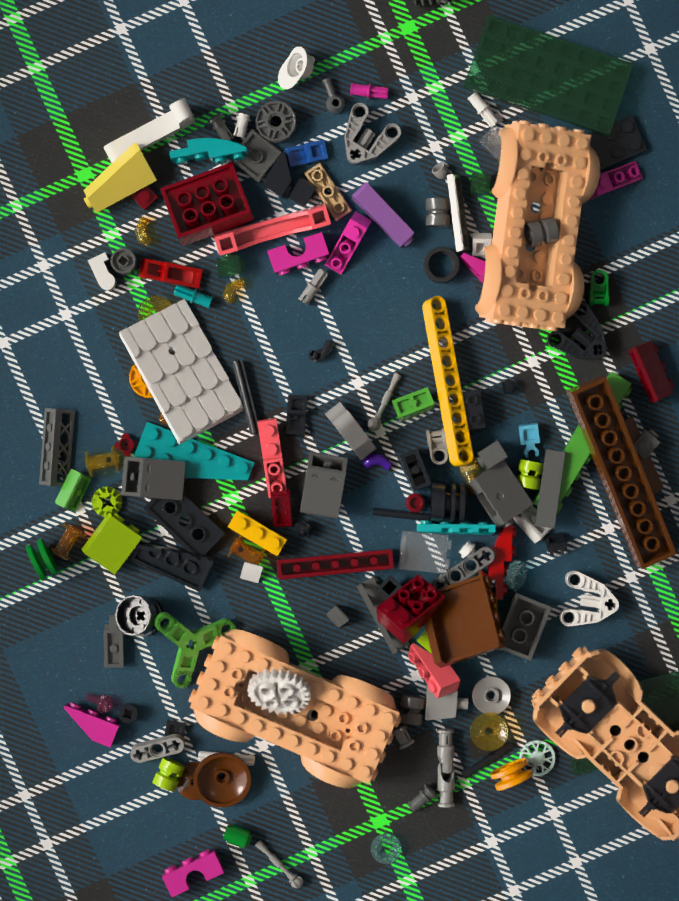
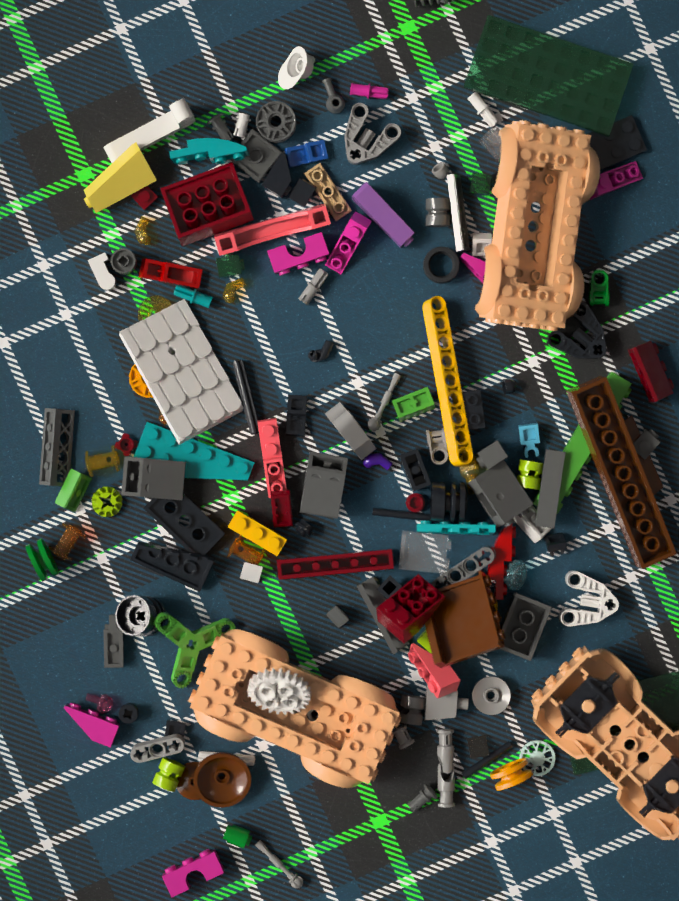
lime brick [82,513,142,575] -> none
clear light blue gear [371,833,401,864] -> none
white plate [459,541,476,558] -> none
clear yellow dish [470,712,508,751] -> none
dark grey wheel [524,217,559,247] -> none

